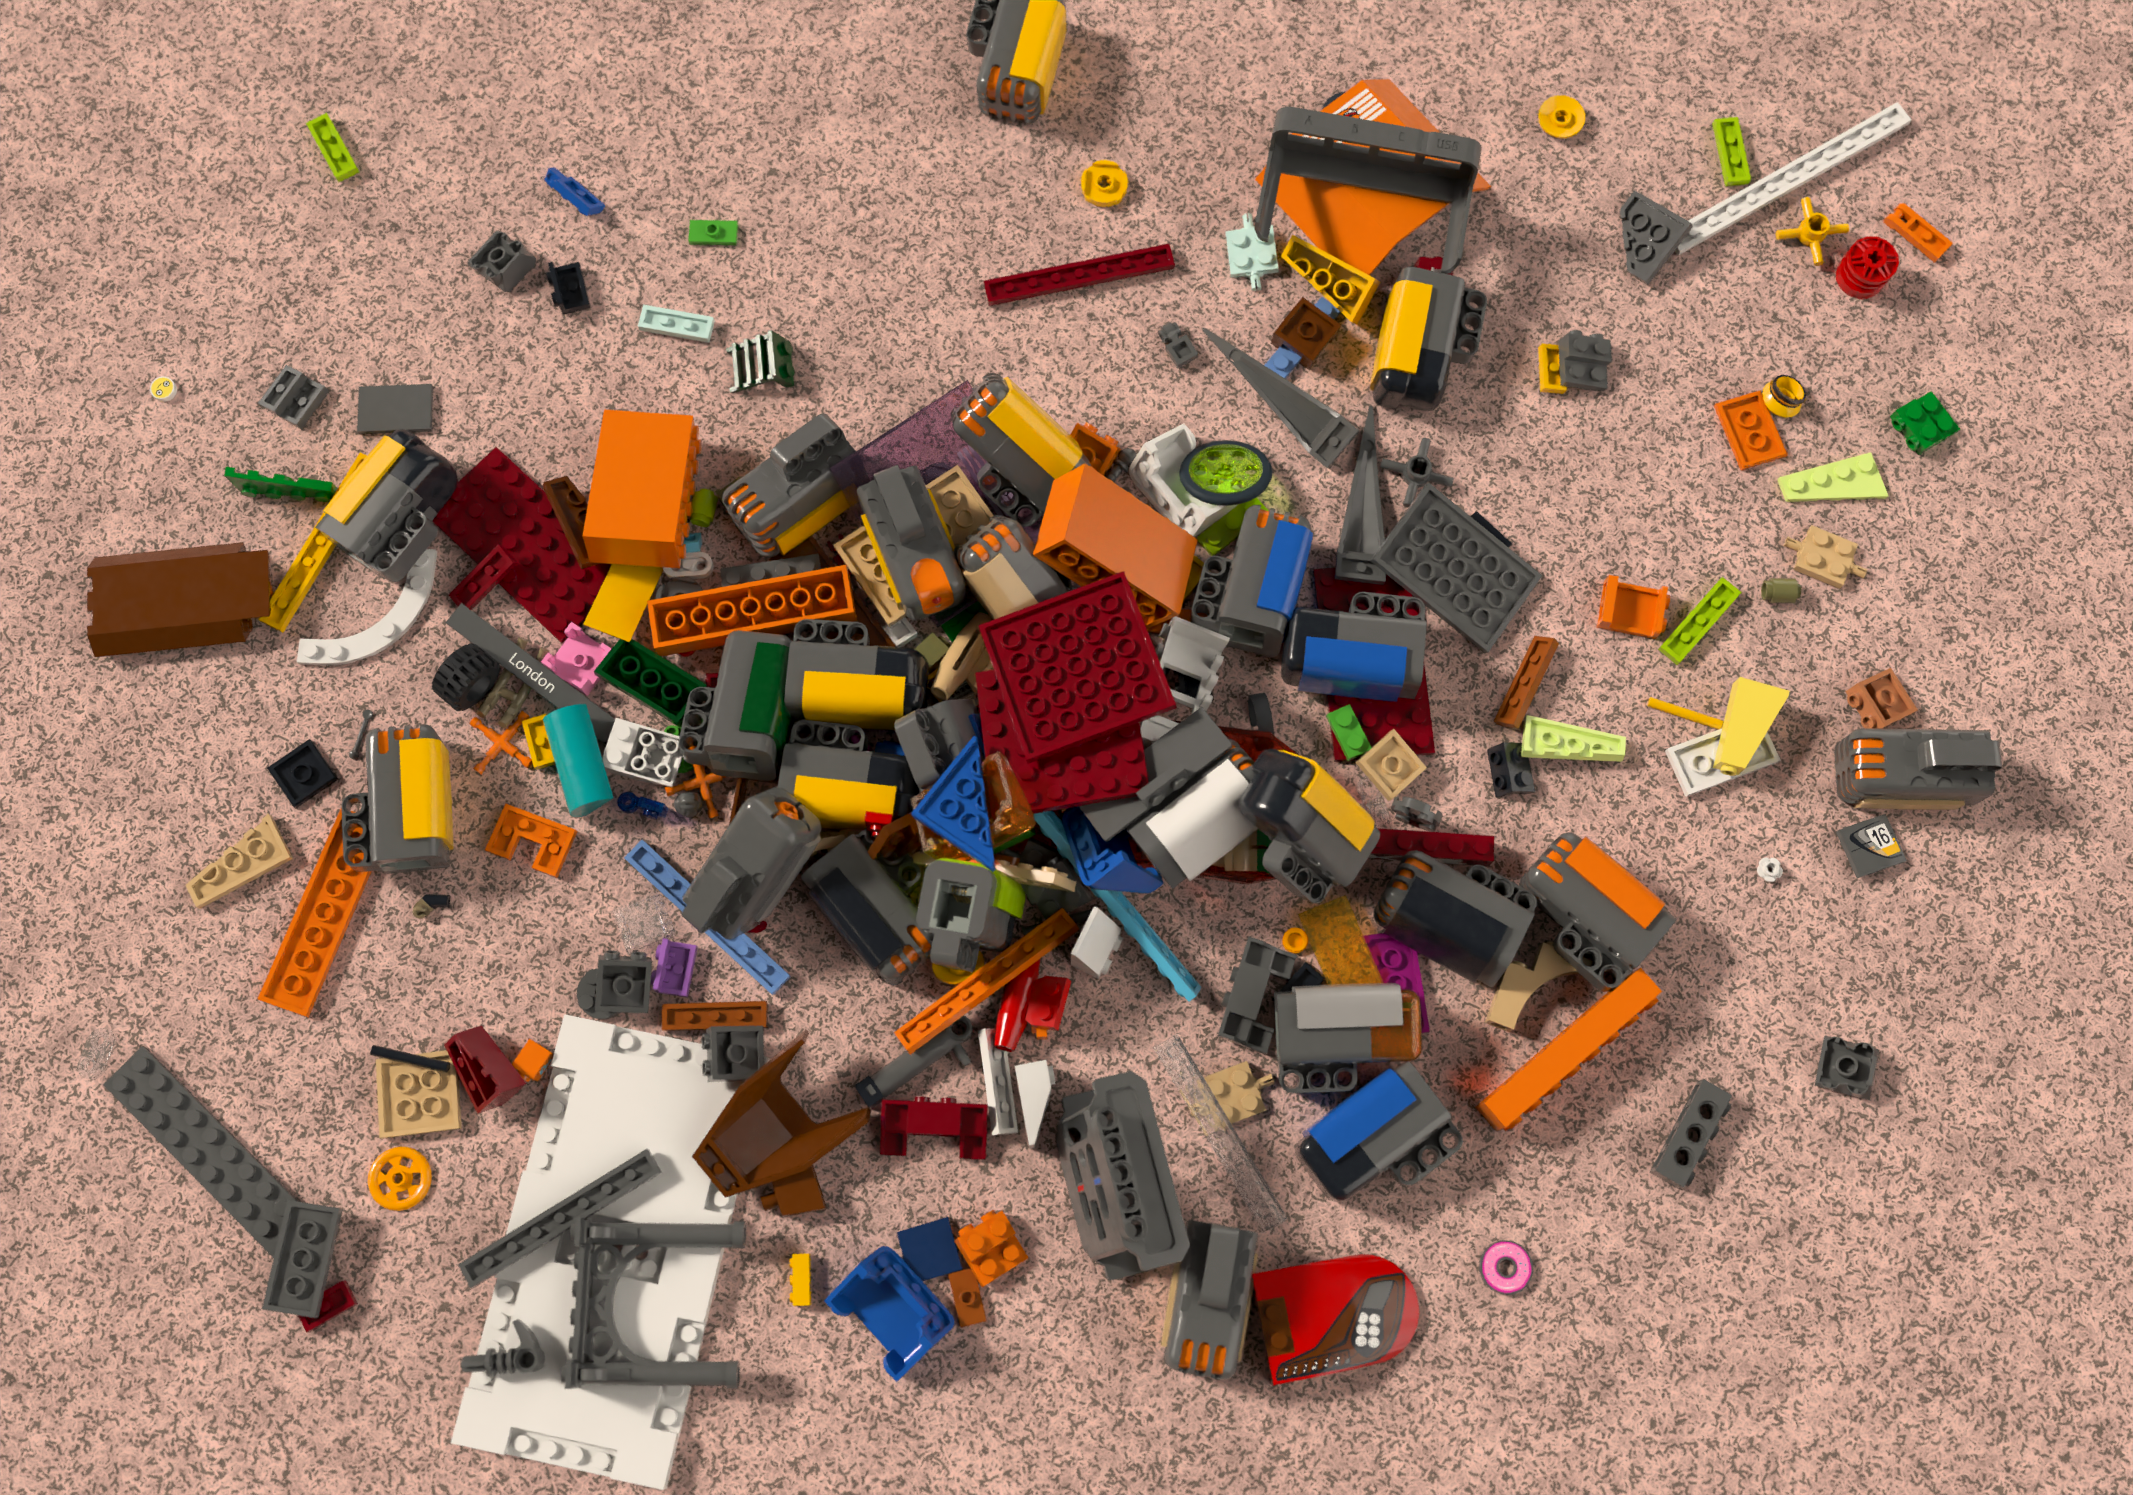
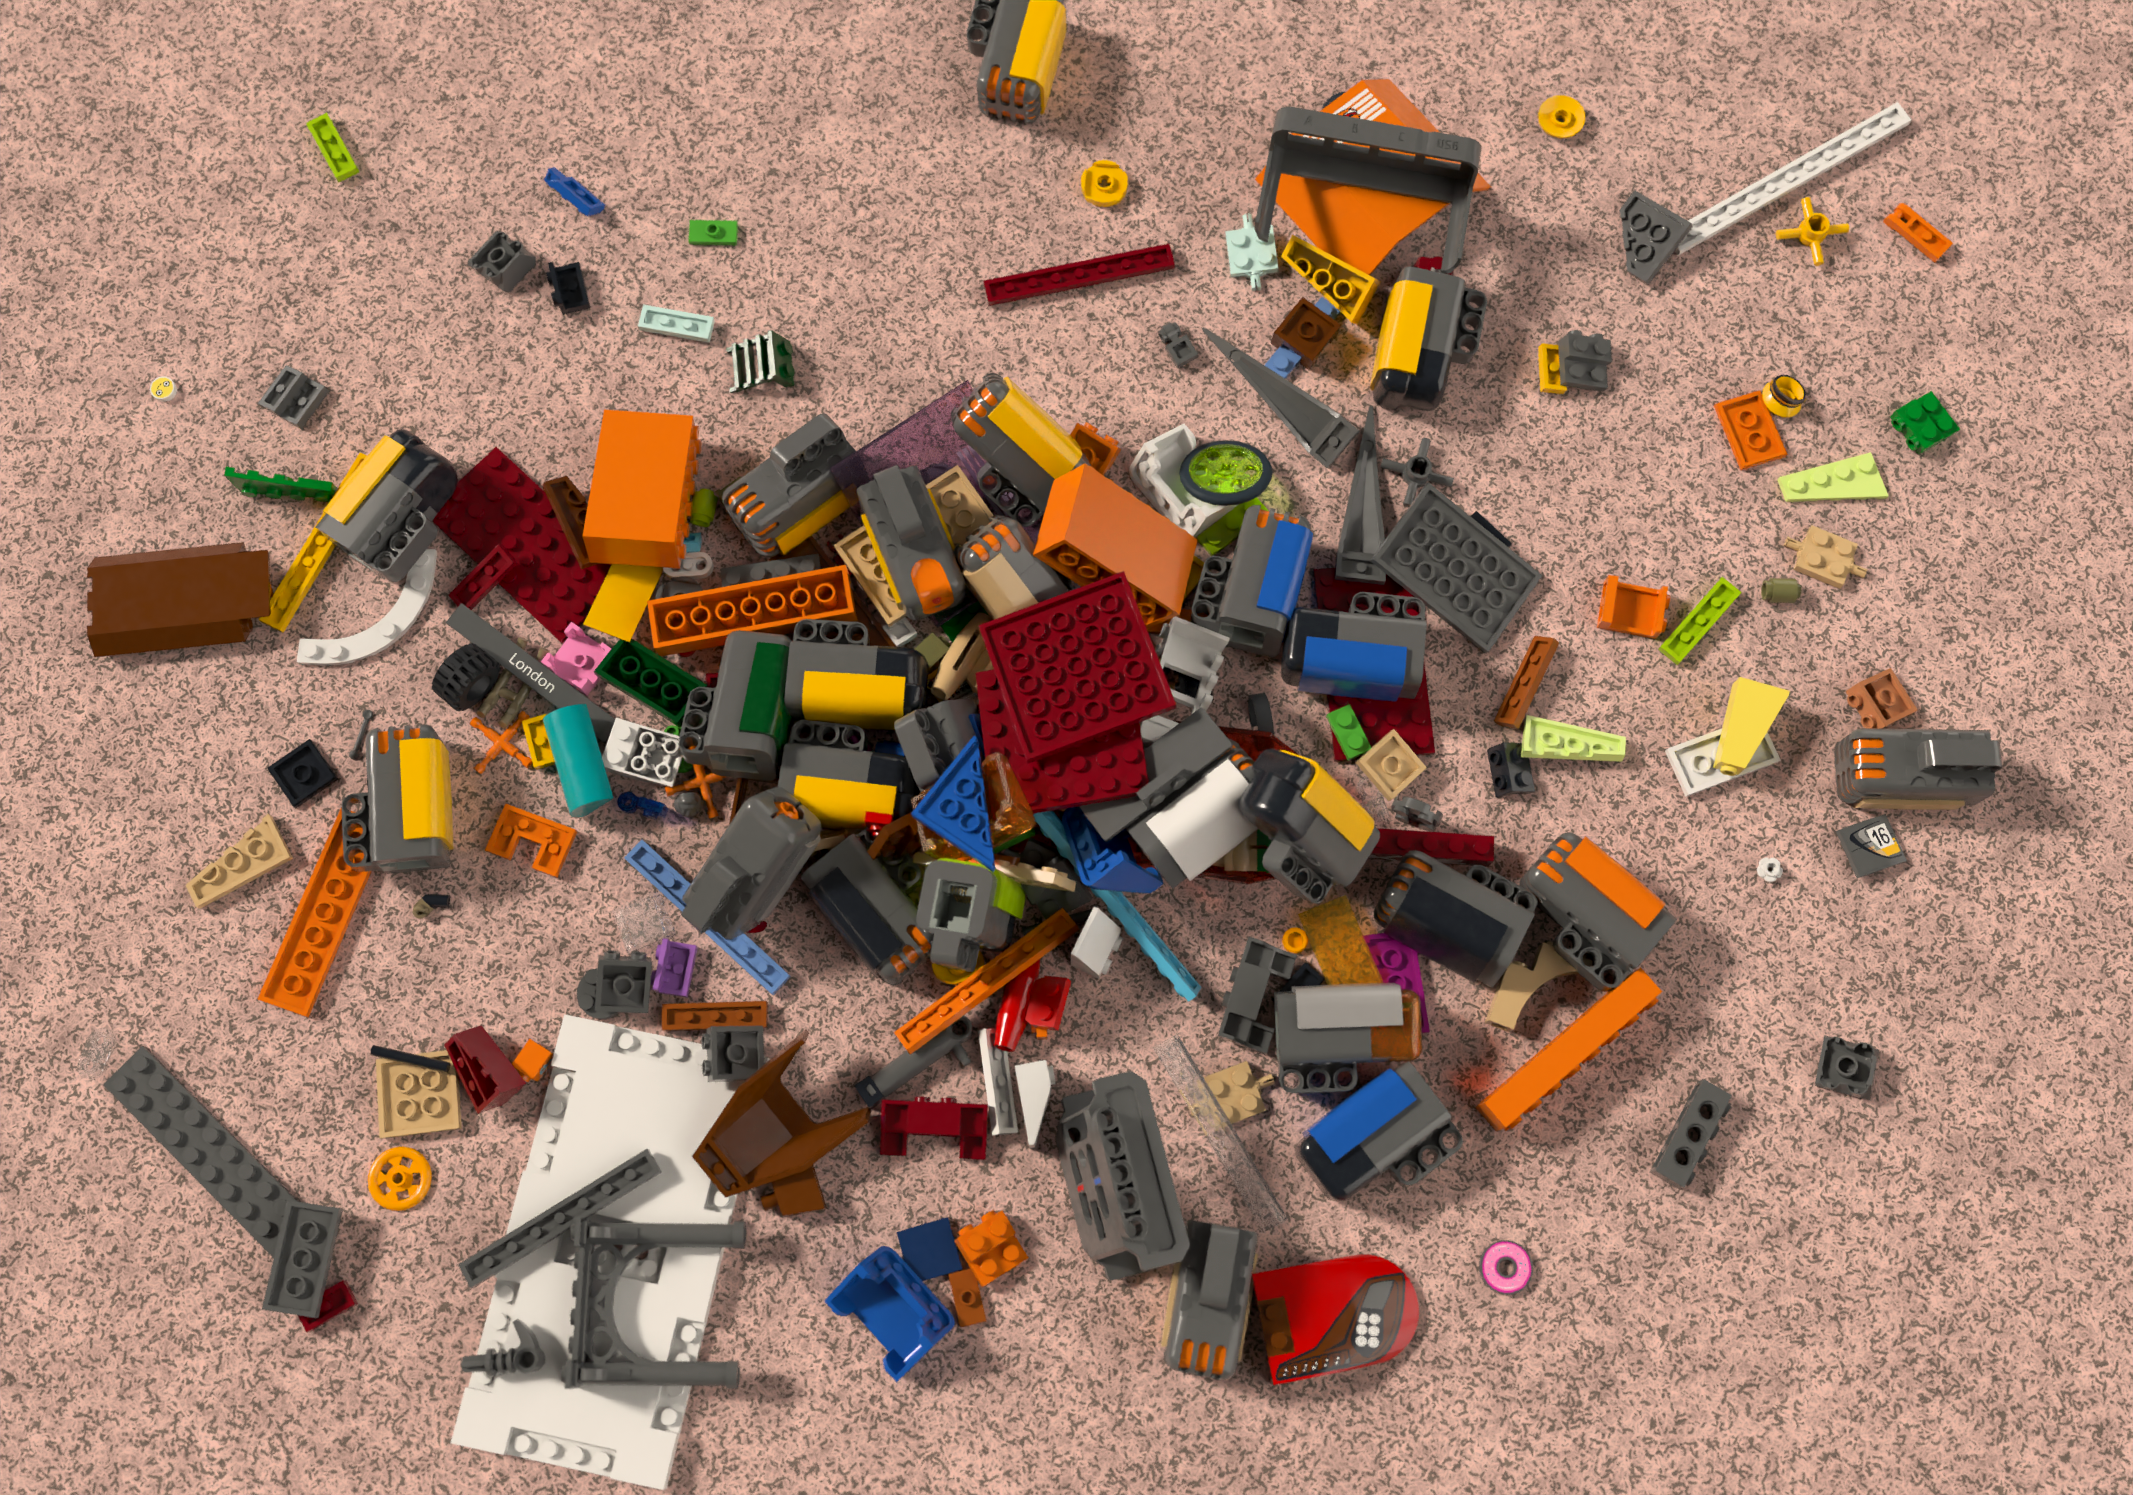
dark grey tile [357,384,433,434] -> none
yellow piece [789,1253,811,1306] -> none
dark grey bar [1106,448,1137,482] -> none
yellow bar [1647,697,1723,730] -> none
lime plate [1712,117,1751,187] -> none
red wheel [1835,236,1899,299] -> none

